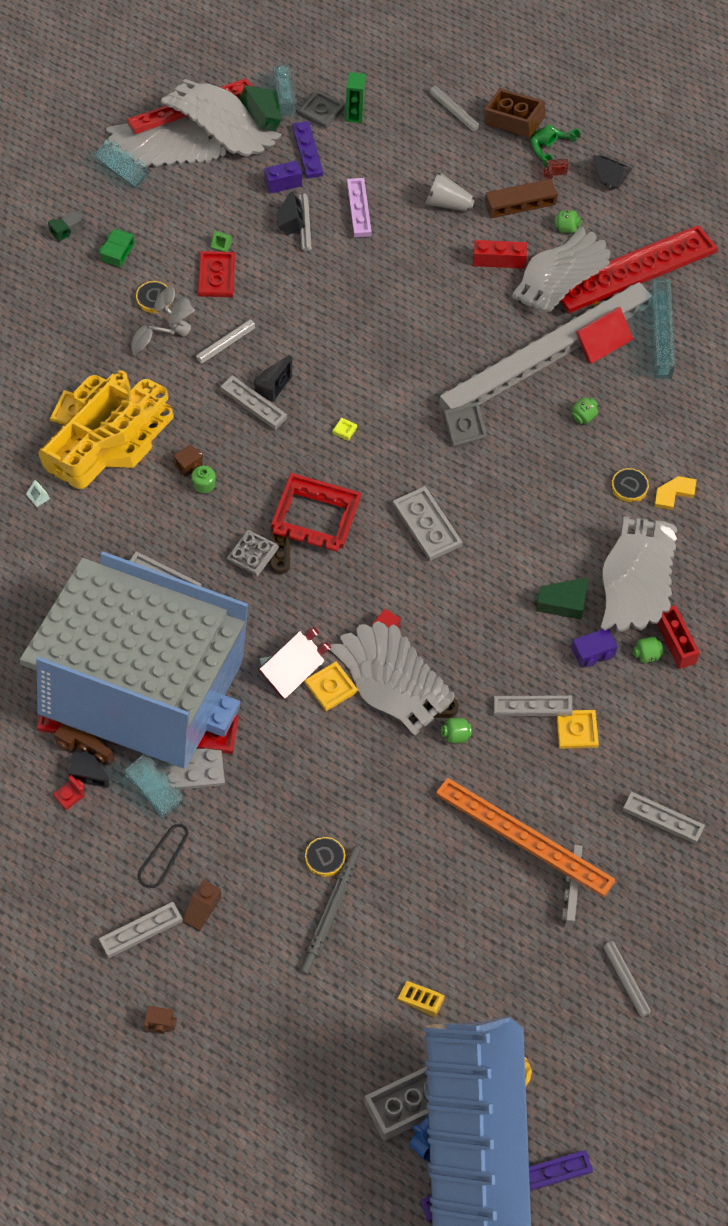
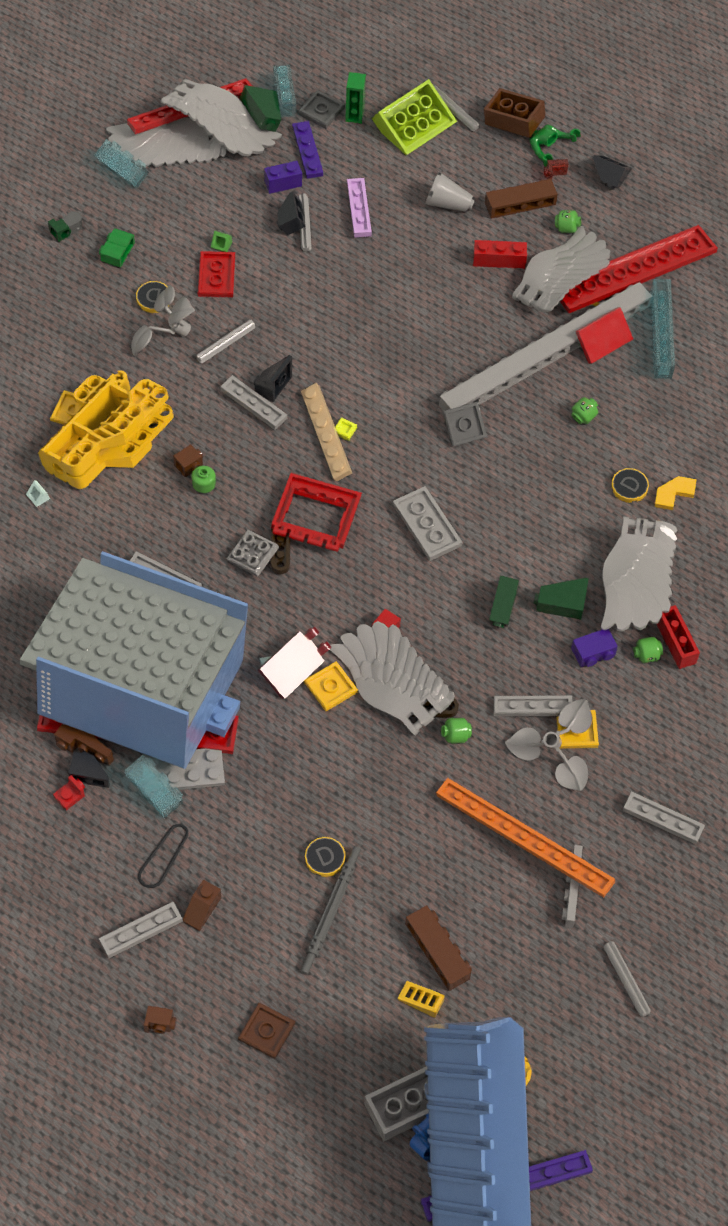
none -> reddish brown tile [238,1002,295,1059]
none -> tan plate [301,383,352,481]
none -> lime slope [371,79,457,155]
none -> reddish brown brick [405,905,472,991]
none -> dark green slope [489,575,519,628]
none -> light grey plant [505,699,592,791]

